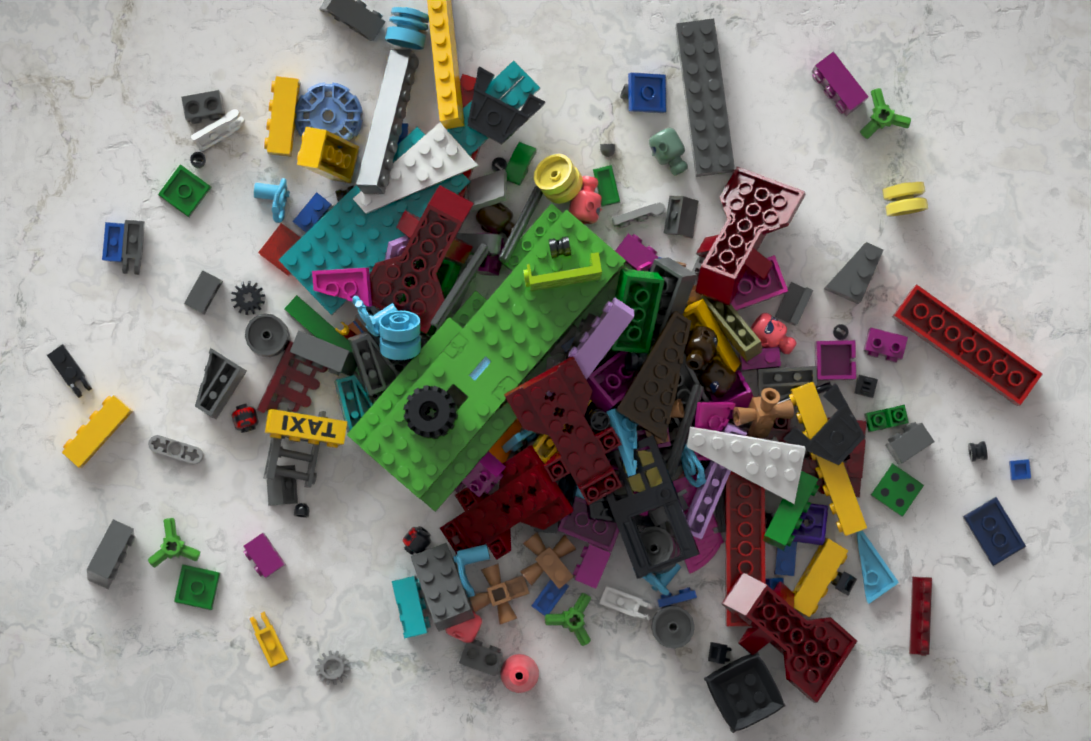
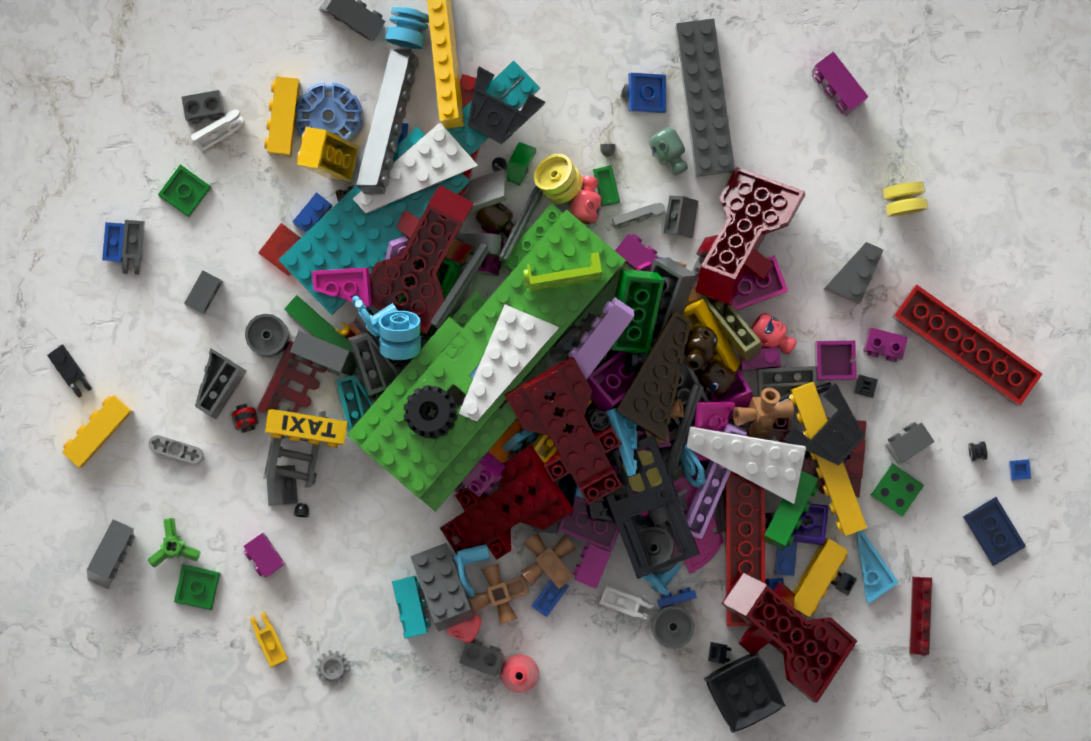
black hinge [190,152,206,168] -> none
black gear [231,281,265,315] -> none
medium azure piece [254,178,290,223] -> none
black head [403,526,431,555] -> none
bright green bush [544,593,591,646] -> none
black wheel [549,236,571,259] -> none
dark grey panel [775,282,813,326] -> none
black hinge [833,324,849,340] -> none
bright green bush [860,88,911,139] -> none
green slope [864,404,909,432] -> none
none -> white wing [459,305,559,421]

